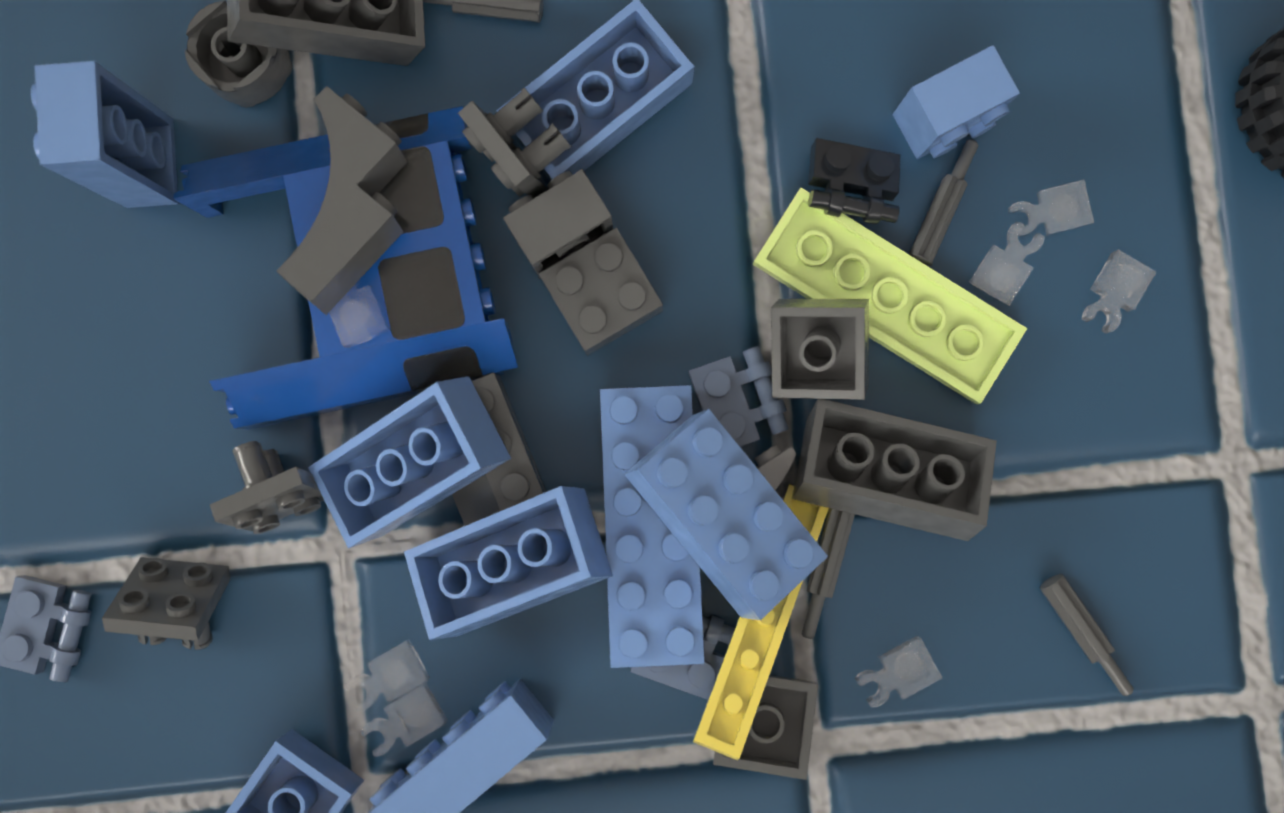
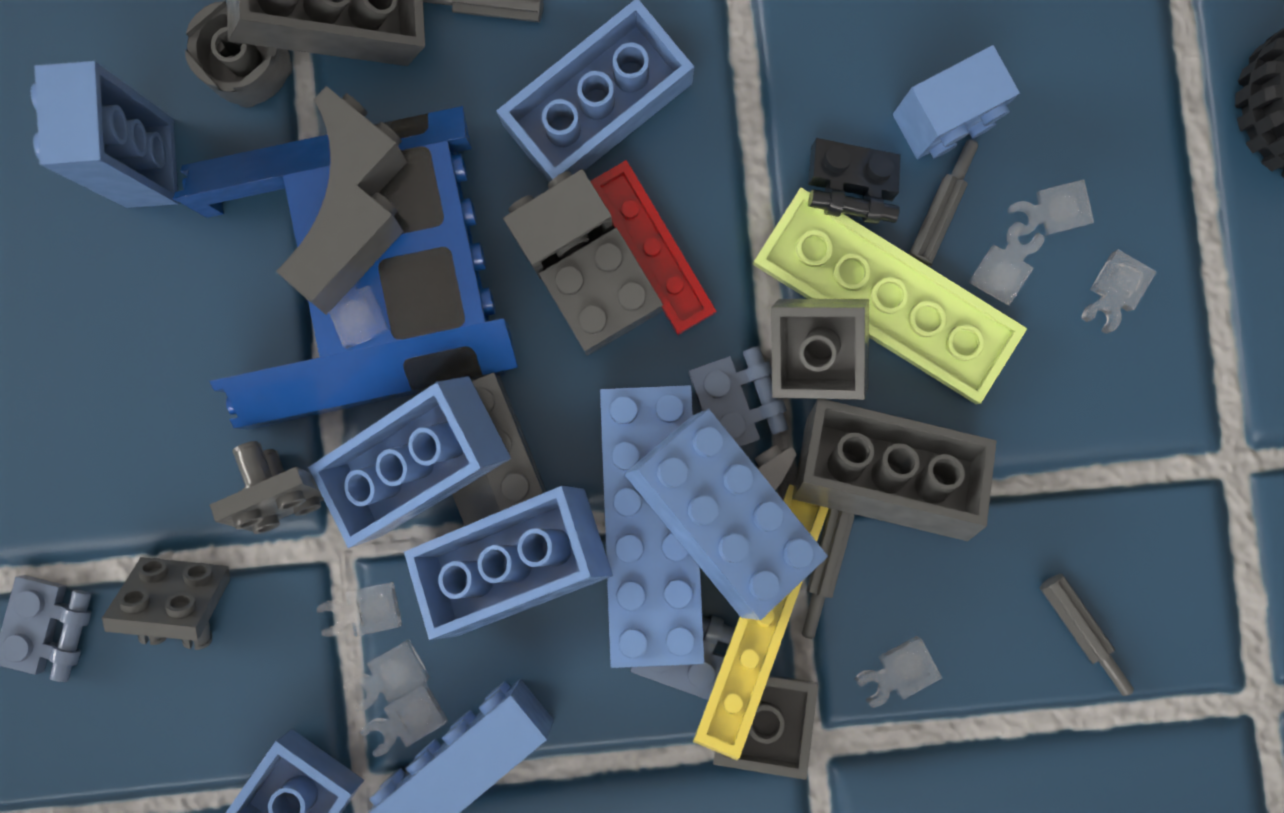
dark grey plate [458,88,572,198] -> none
none -> clear plate [316,581,402,637]
none -> red plate [590,160,717,335]

